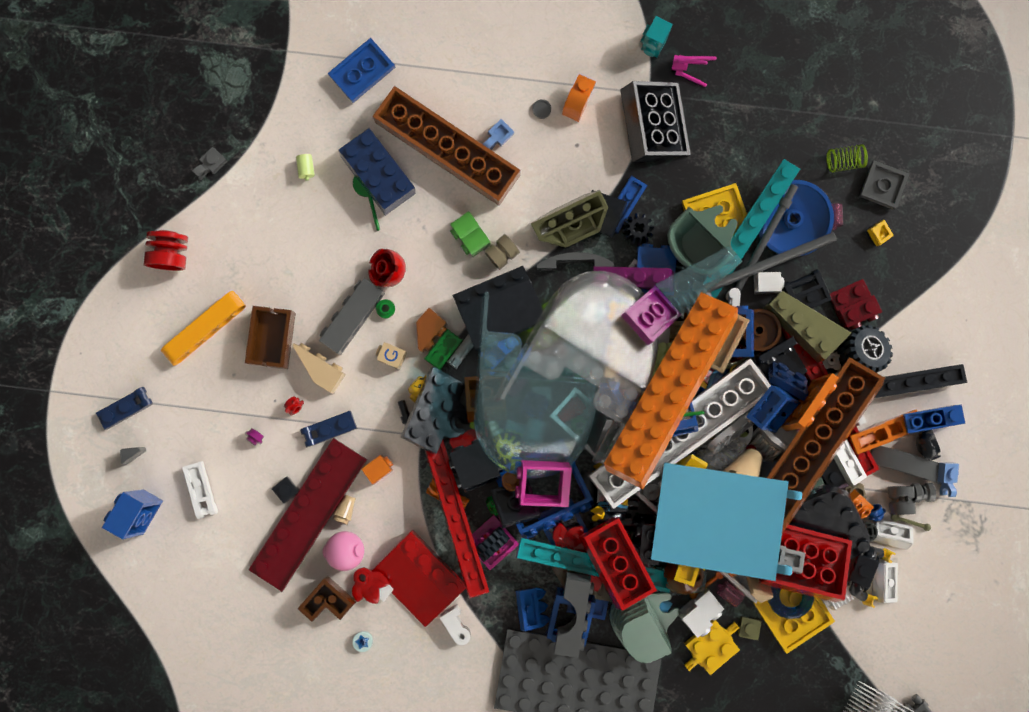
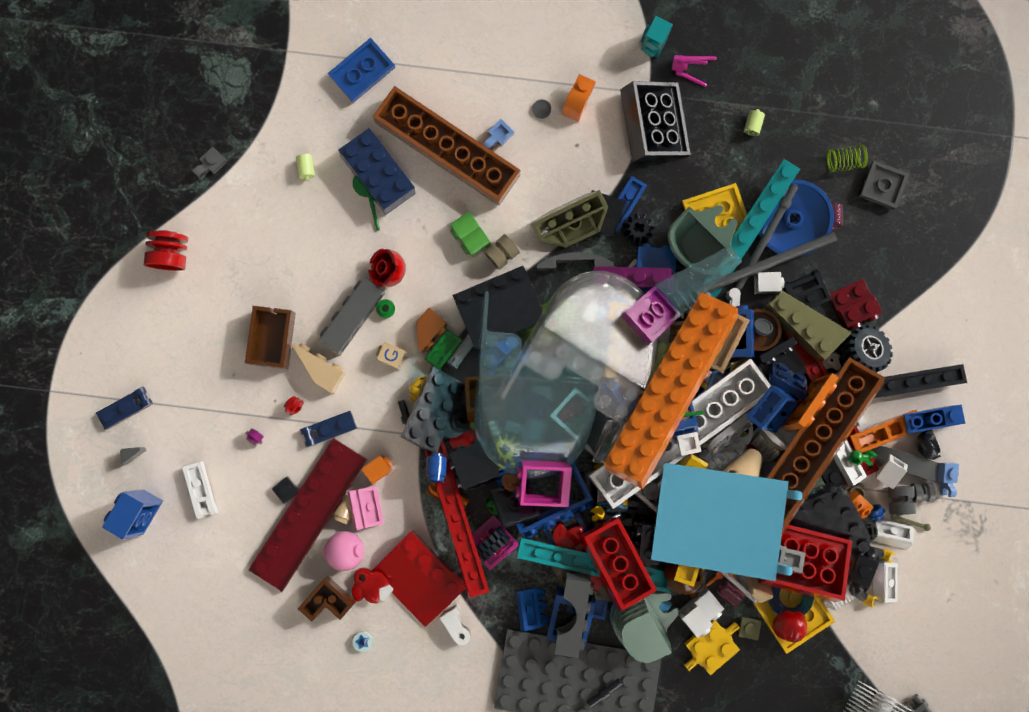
light orange beam [161,291,246,366] -> none
yellow tile [867,220,894,246] -> none
none -> bright pink plate [347,486,384,530]
none -> blue brick [426,453,447,483]
none -> black bar [587,678,623,708]
none -> white plate [676,432,701,456]
none -> yellowish green piece [744,109,765,136]
none -> dark grey piece [754,318,773,336]
none -> red hair [772,610,808,642]
none -> green arm [848,450,878,466]
none -> white brick [876,454,908,489]

